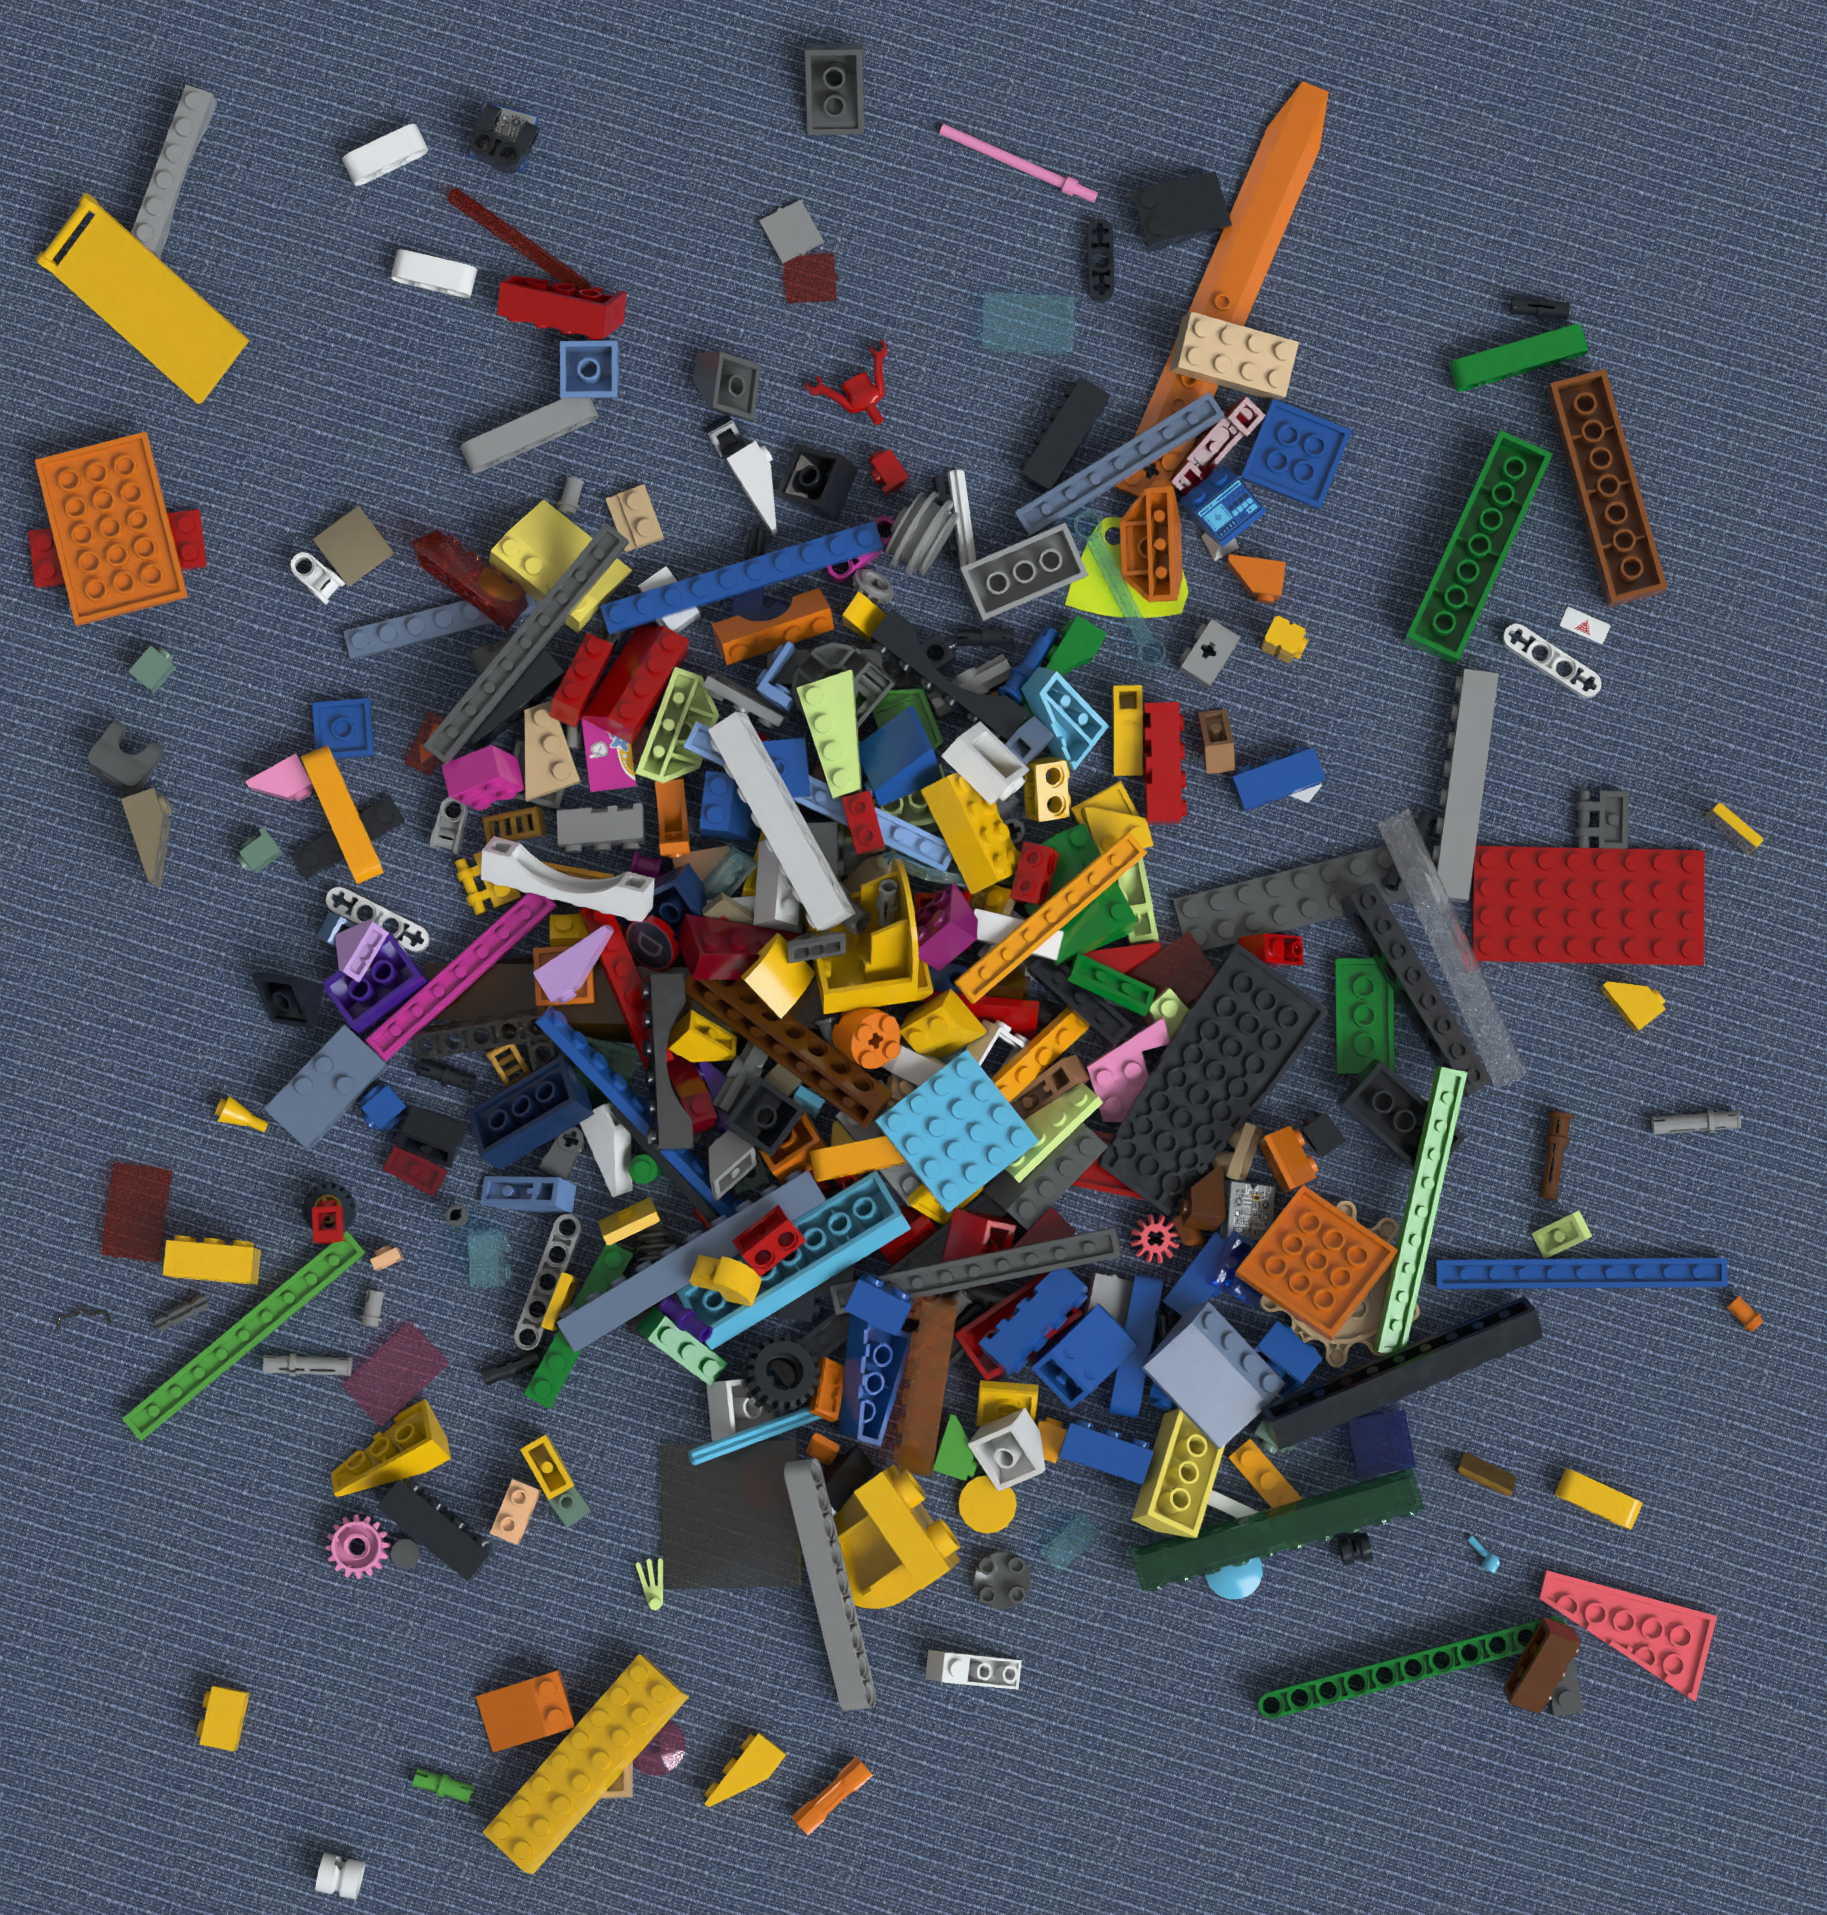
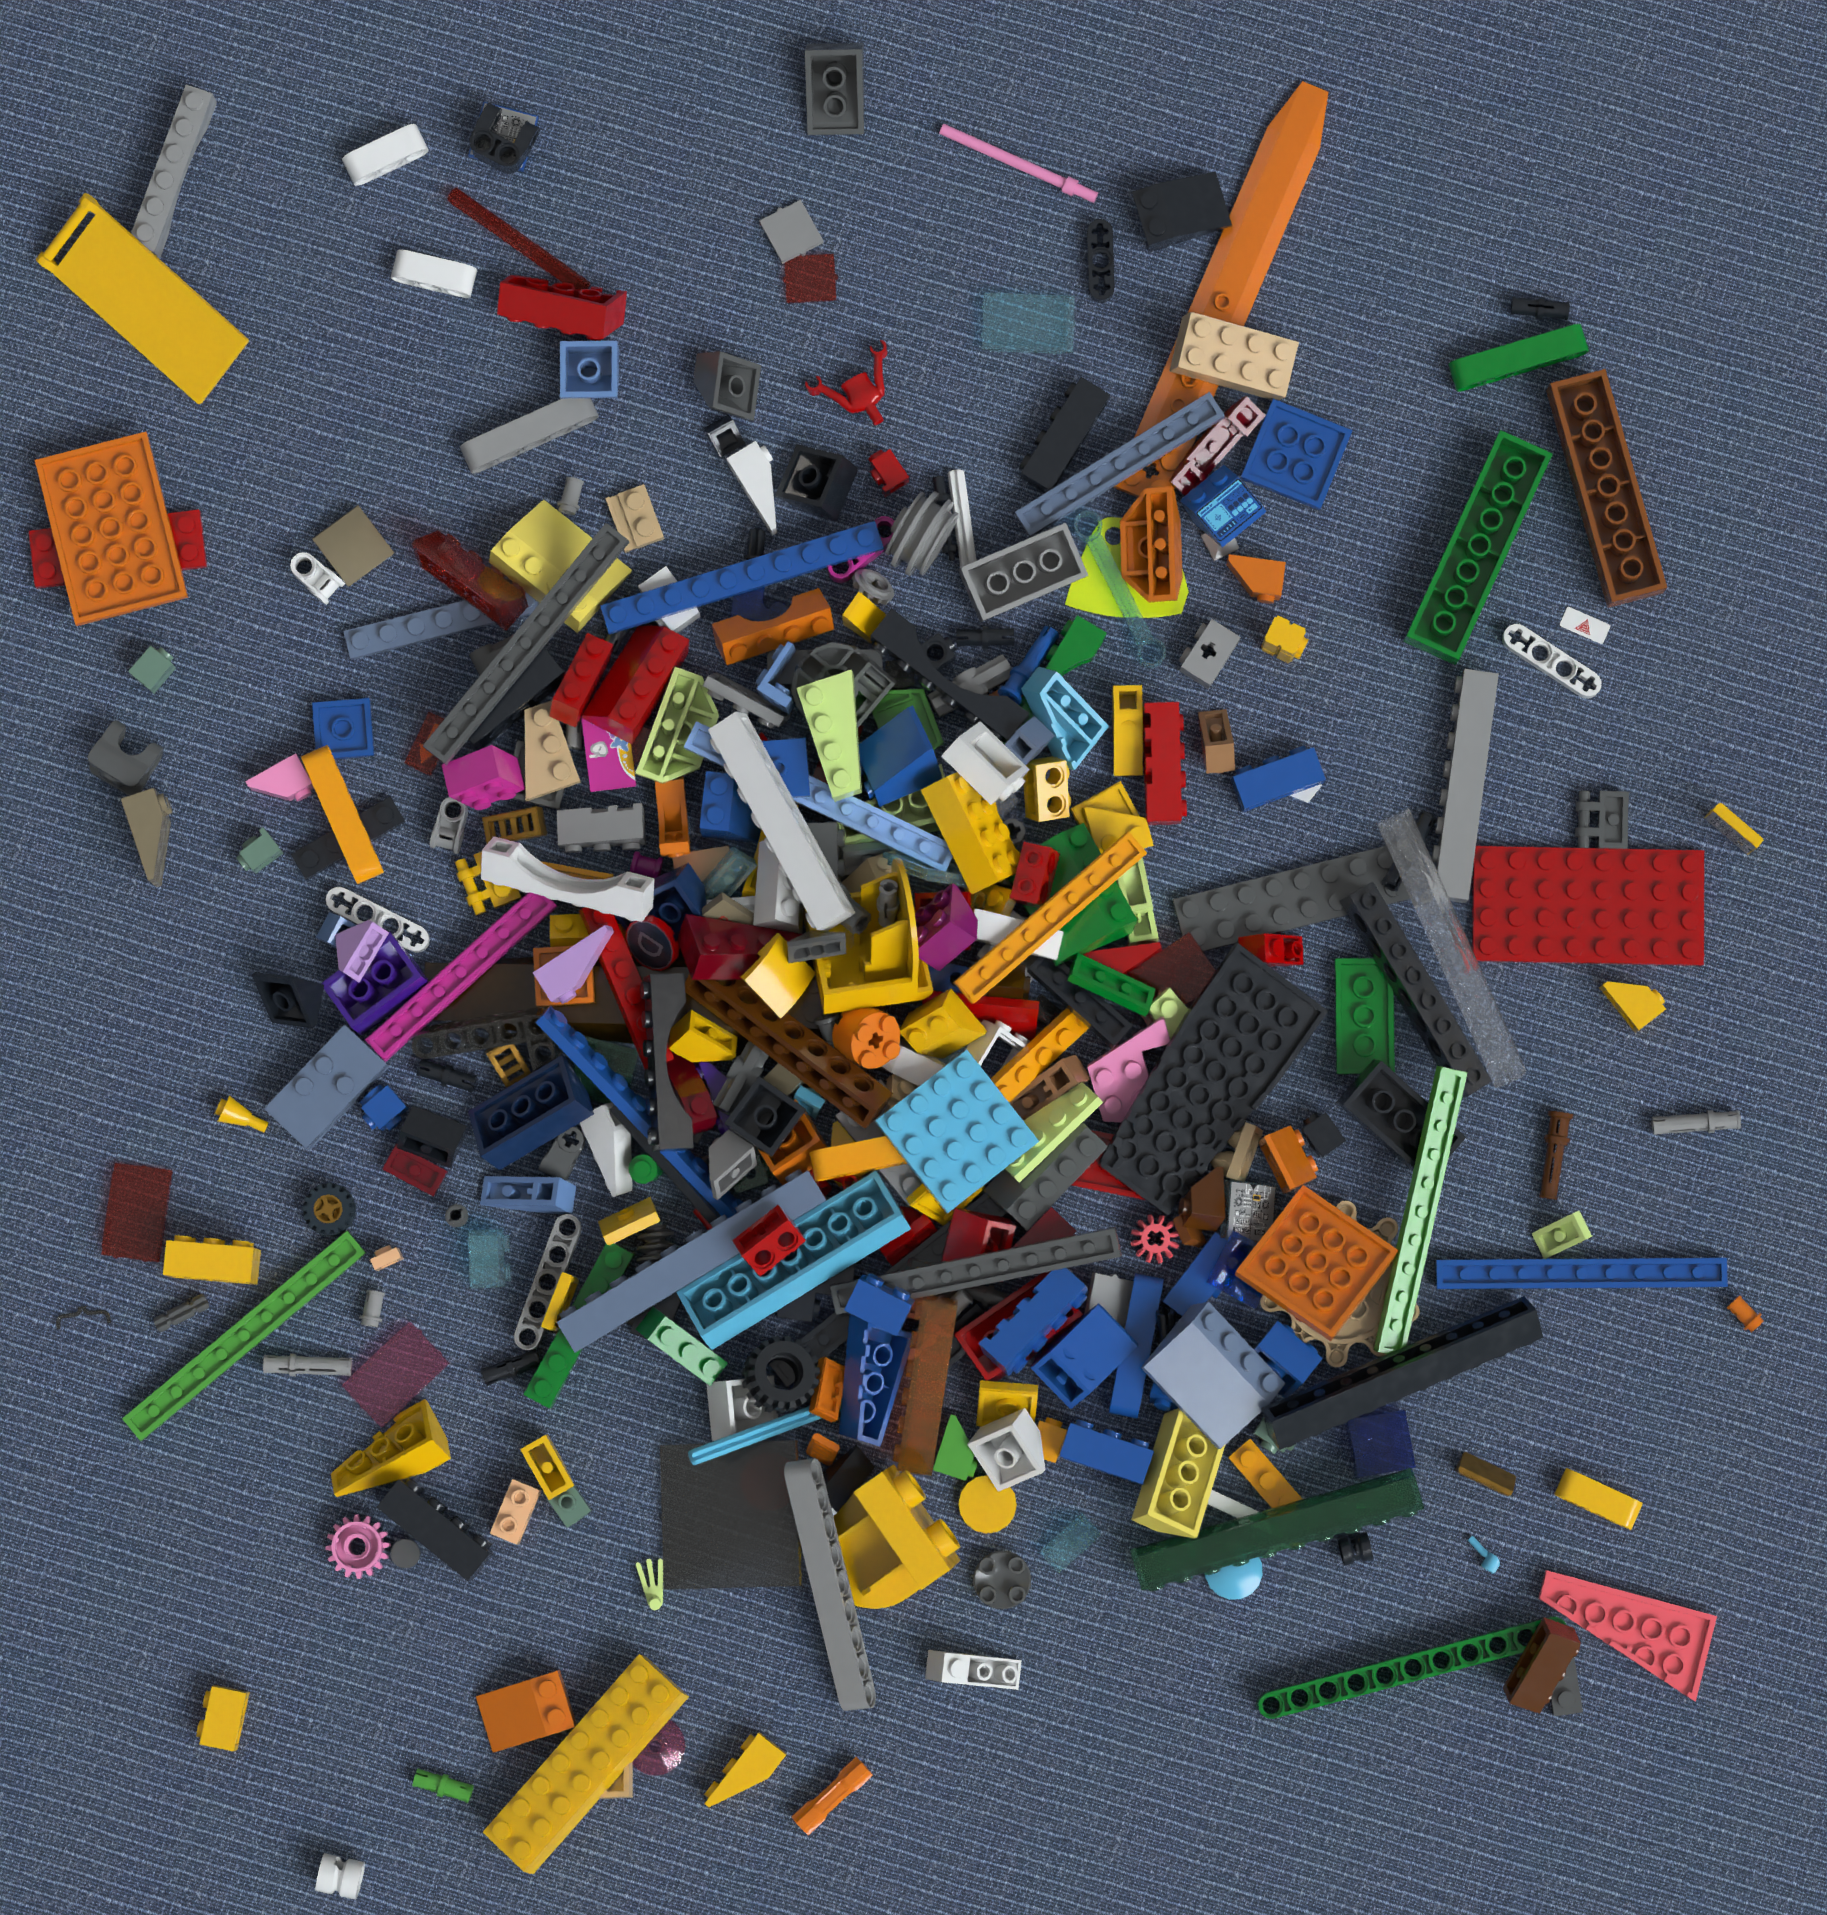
red brick [312,1201,346,1244] -> none
dark purple pin [659,1296,713,1343] -> none
yellow brick [689,1255,762,1307] -> none
red brick [842,790,885,858] -> none

